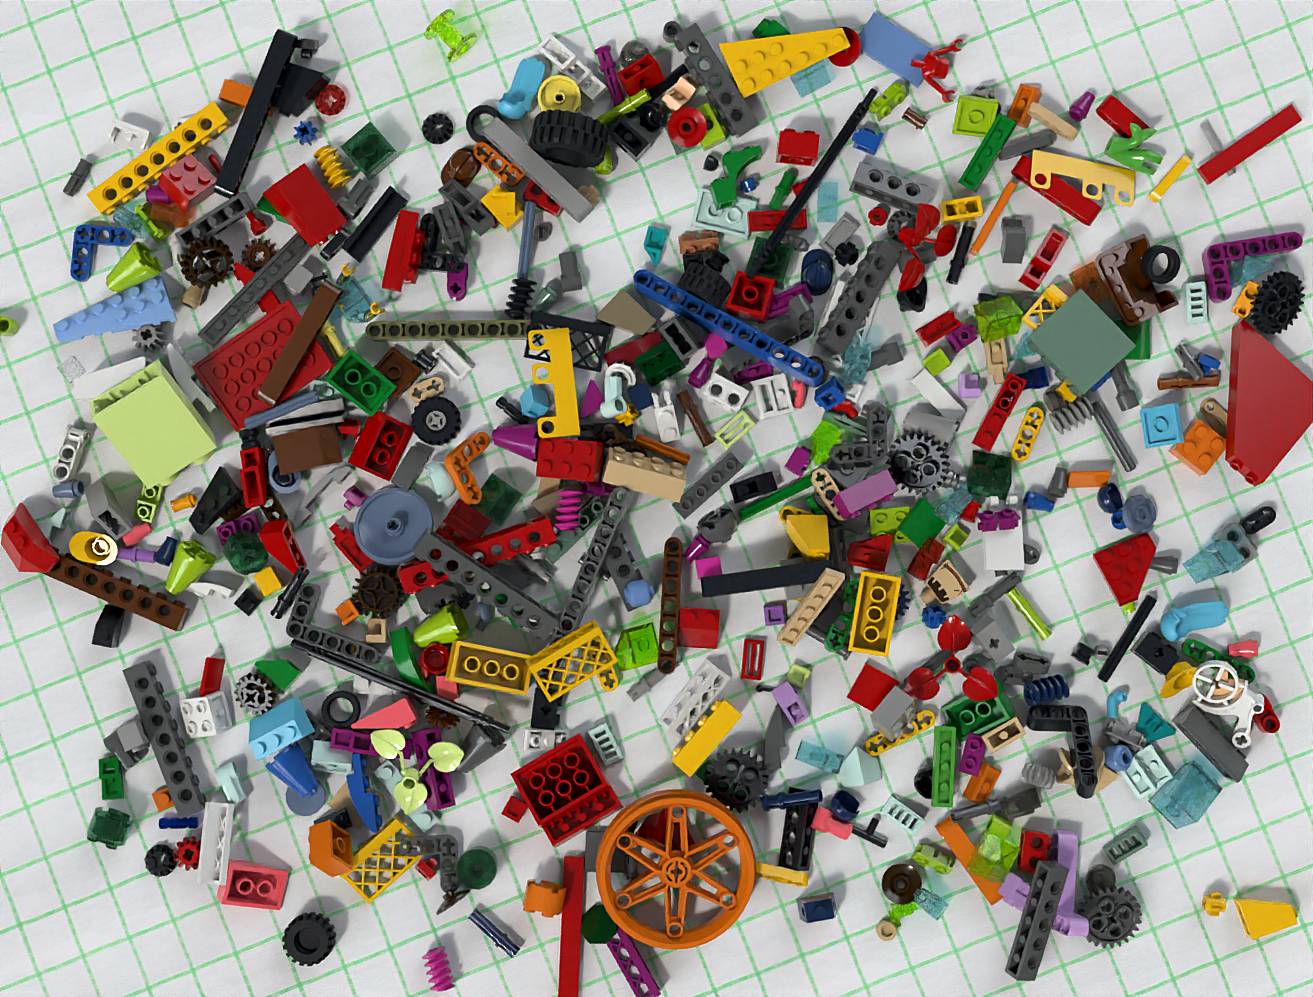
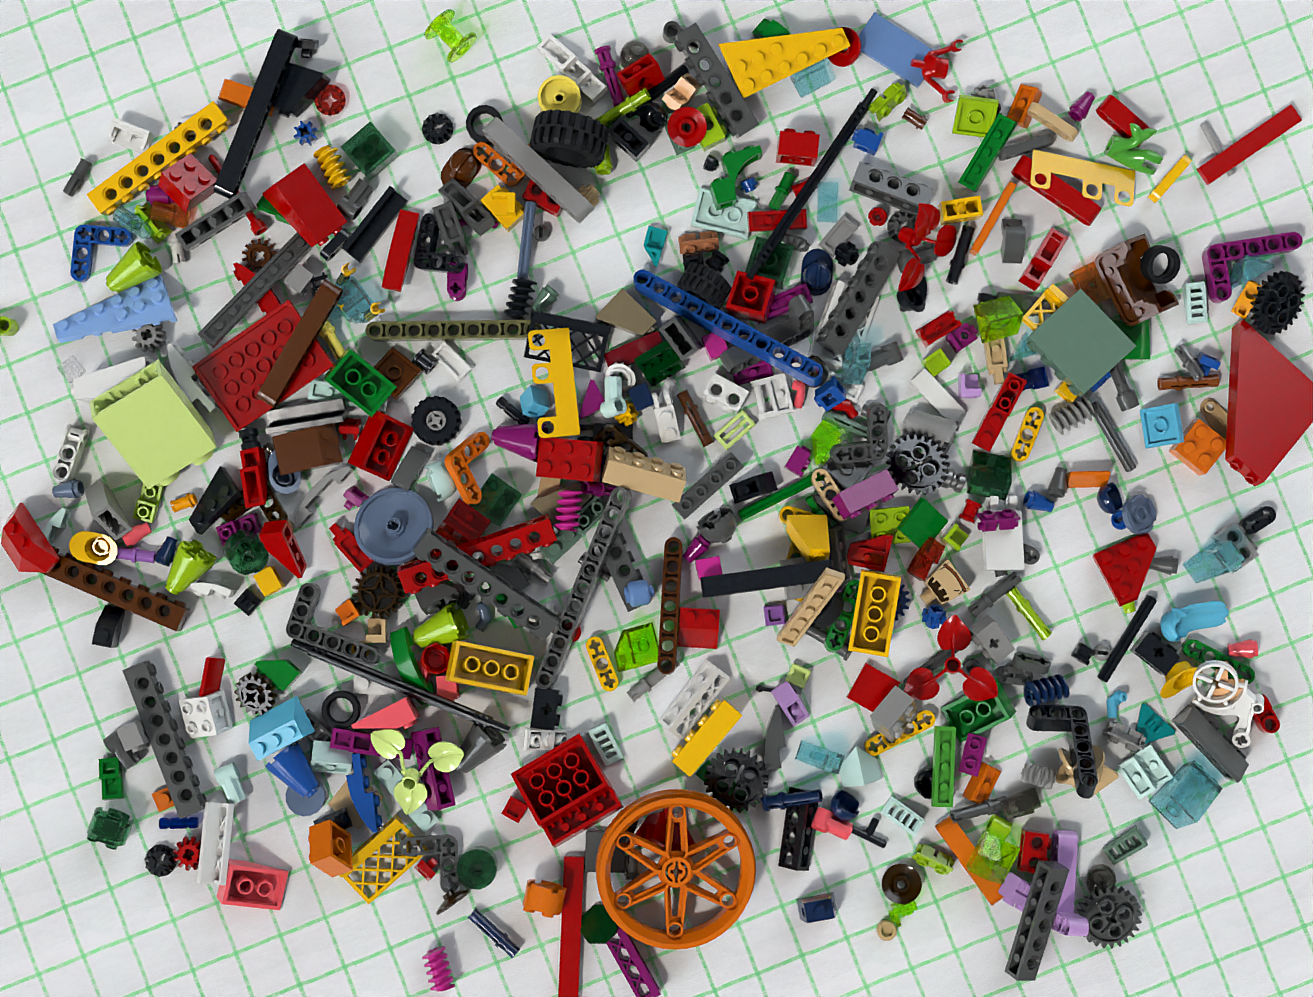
dark brown gear [179,235,234,289] -> none
tan cone [181,284,205,310] -> none
sand blue axle [244,390,319,430] -> none
black pin [270,566,310,619] -> none
black tyre [282,912,336,967] -> none
red hinge [401,227,425,284] -> none
tan beam [408,377,445,403] -> none
reddish brown gear [425,705,460,729] -> none
medium azure hair [497,57,545,120] -> none
yellow fence [525,619,618,702] -> none
dark grey piece [559,251,582,292] -> none
orange axle [634,434,690,465] -> none
magenta cone [687,358,713,389] -> none
red tile [741,639,764,680] -> none
yellow beam [755,862,809,887] -> none
clear light blue piece [913,888,949,921] -> none
clear light blue piece [934,486,974,526] -> none
tan slope [981,716,1026,754] -> none
dark grey tile [1043,391,1060,412] -> none
medium blue head [1104,745,1133,771] -> none
yellow gear [1202,891,1226,917] -> none
yellow slope [1233,898,1298,940] -> none

